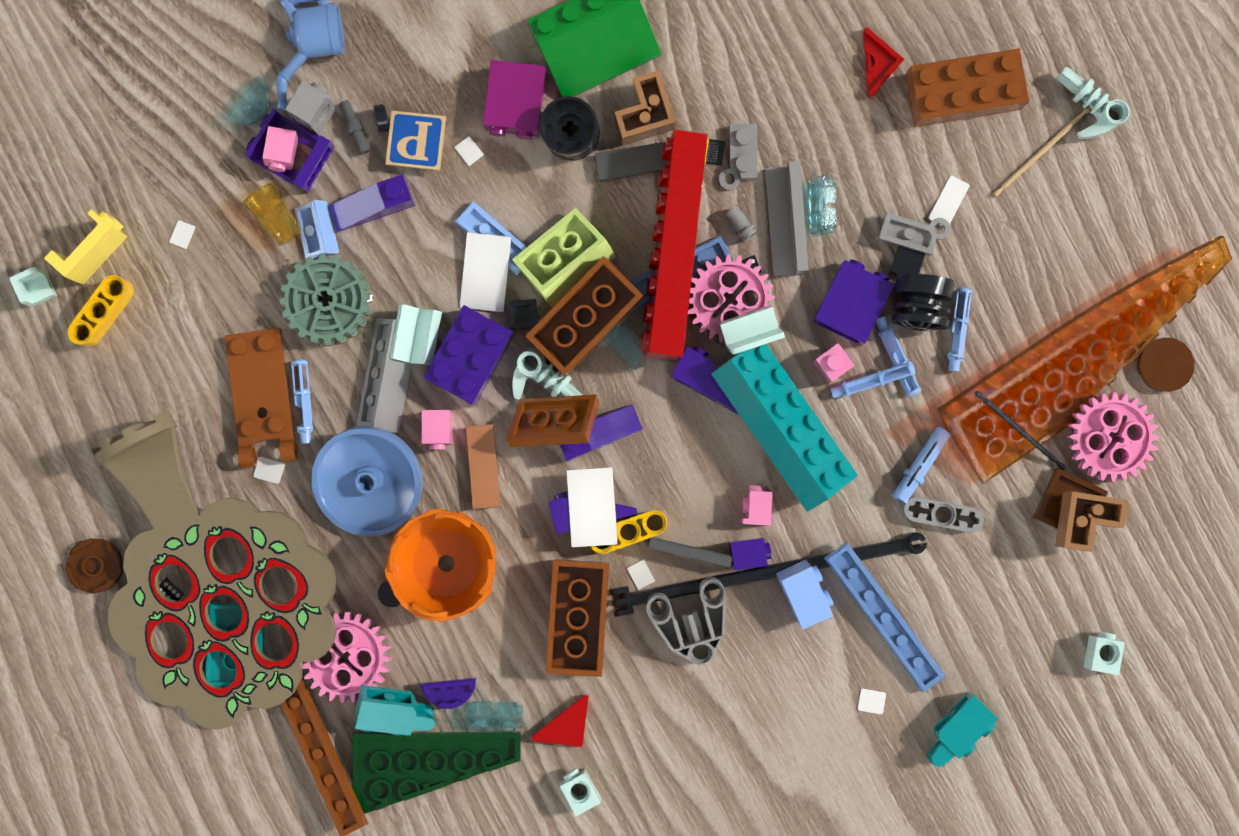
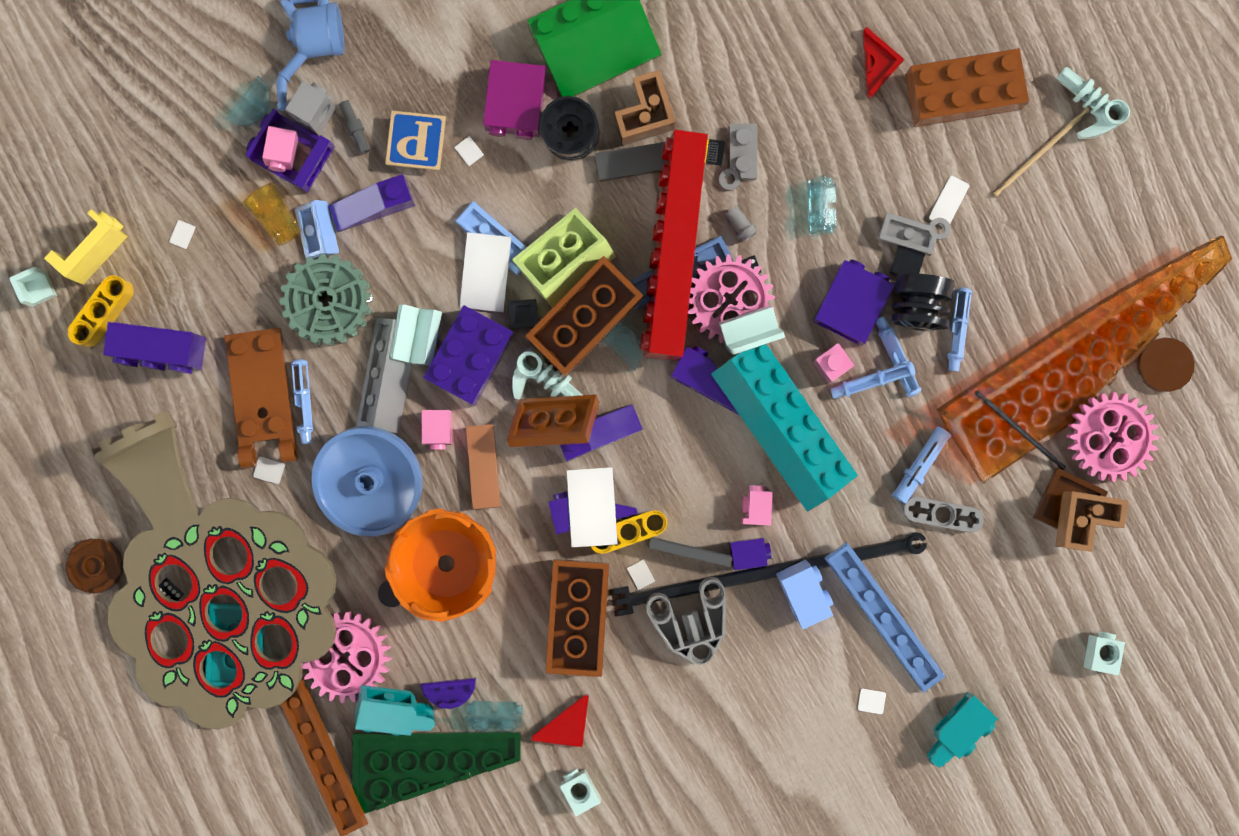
black tile [373,104,389,133] -> none
light grey panel [765,161,809,276] -> none
none -> dark purple brick [103,322,206,374]

